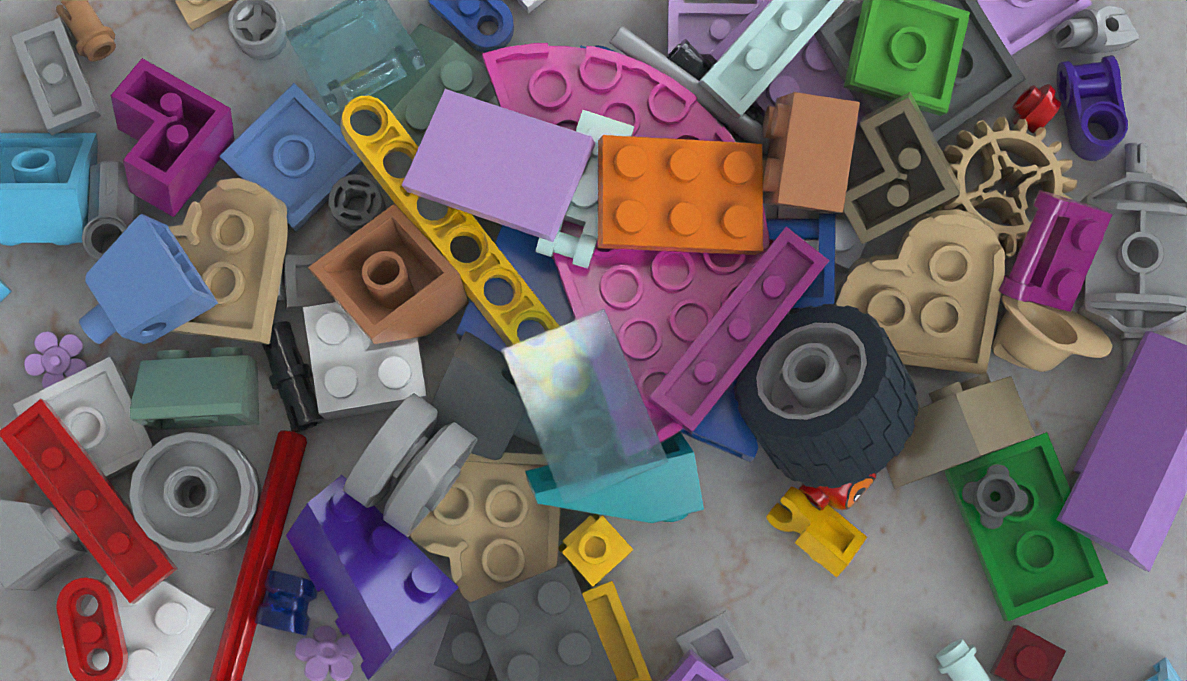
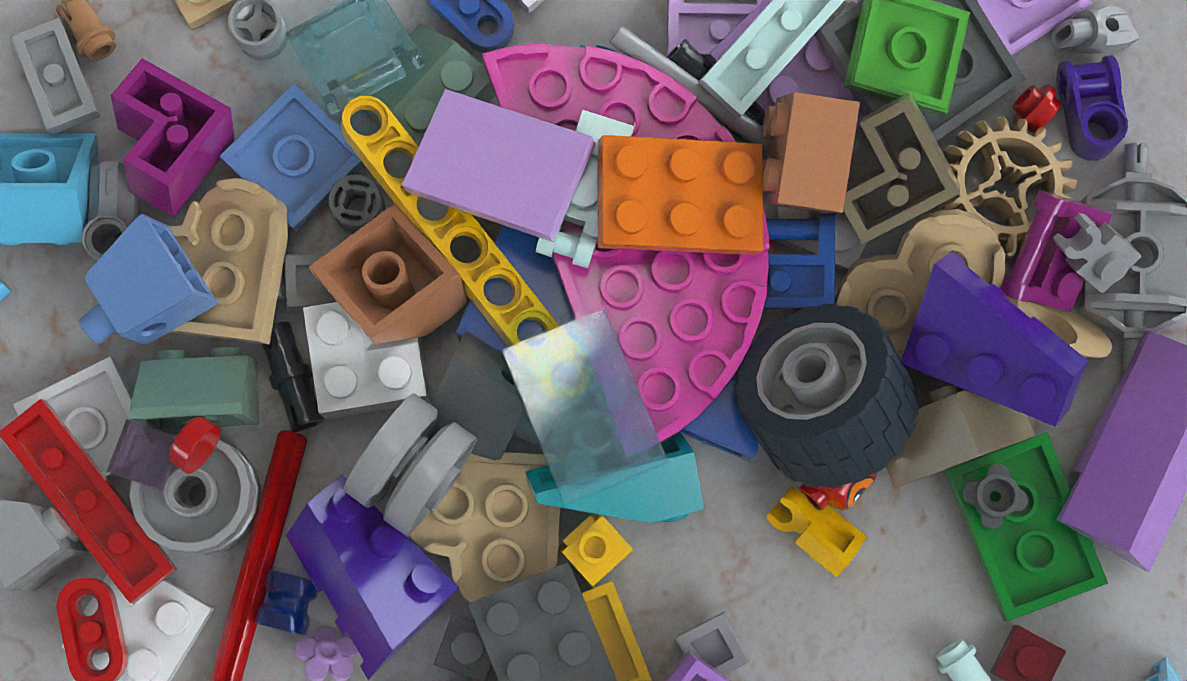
lavender plant [24,331,87,388] -> none
magenta plate [648,227,830,434] -> none
none -> clear purple tile [106,419,176,491]
none -> red tile [169,417,221,474]
none -> dark purple wedge [901,250,1088,427]
none -> light grey plate [1053,213,1142,293]

